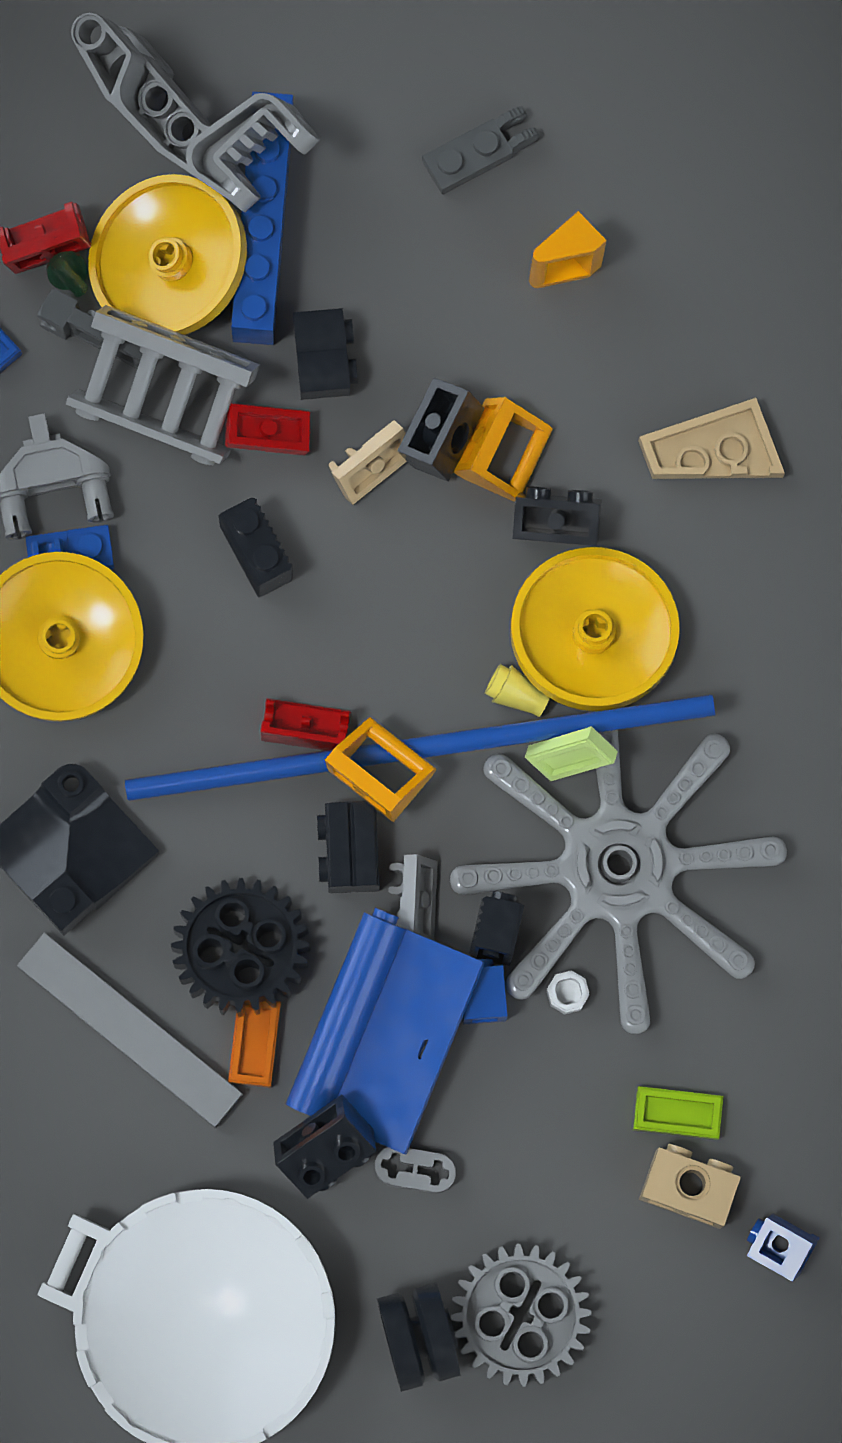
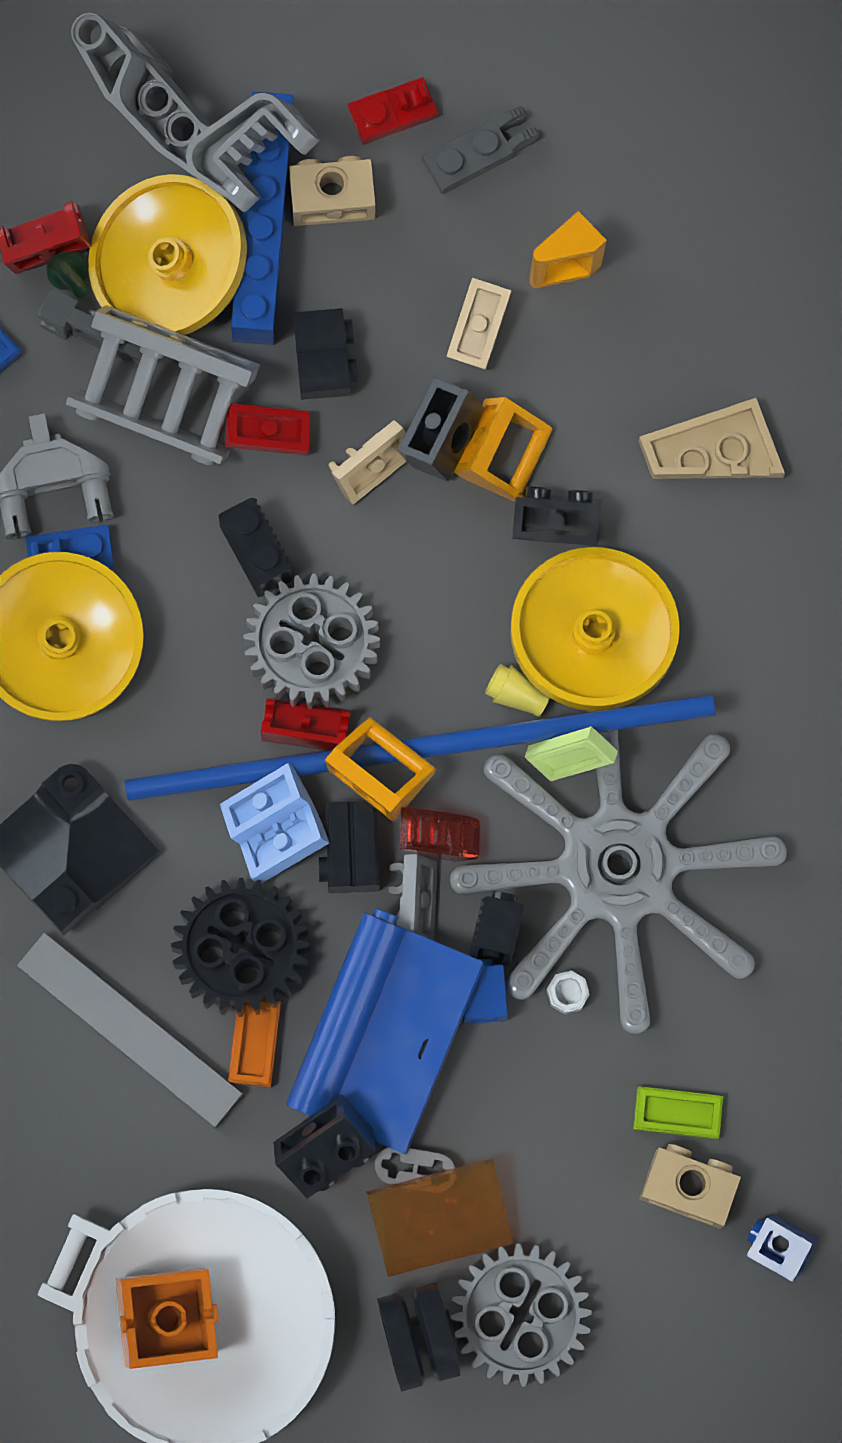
none -> orange brick [115,1268,219,1369]
none -> light blue slope [220,763,329,884]
none -> light grey gear [243,574,380,709]
none -> tan brick [289,156,375,226]
none -> red plate [348,77,438,145]
none -> clear orange tile [366,1159,513,1277]
none -> clear red slope [400,807,480,862]
none -> tan plate [446,278,512,370]

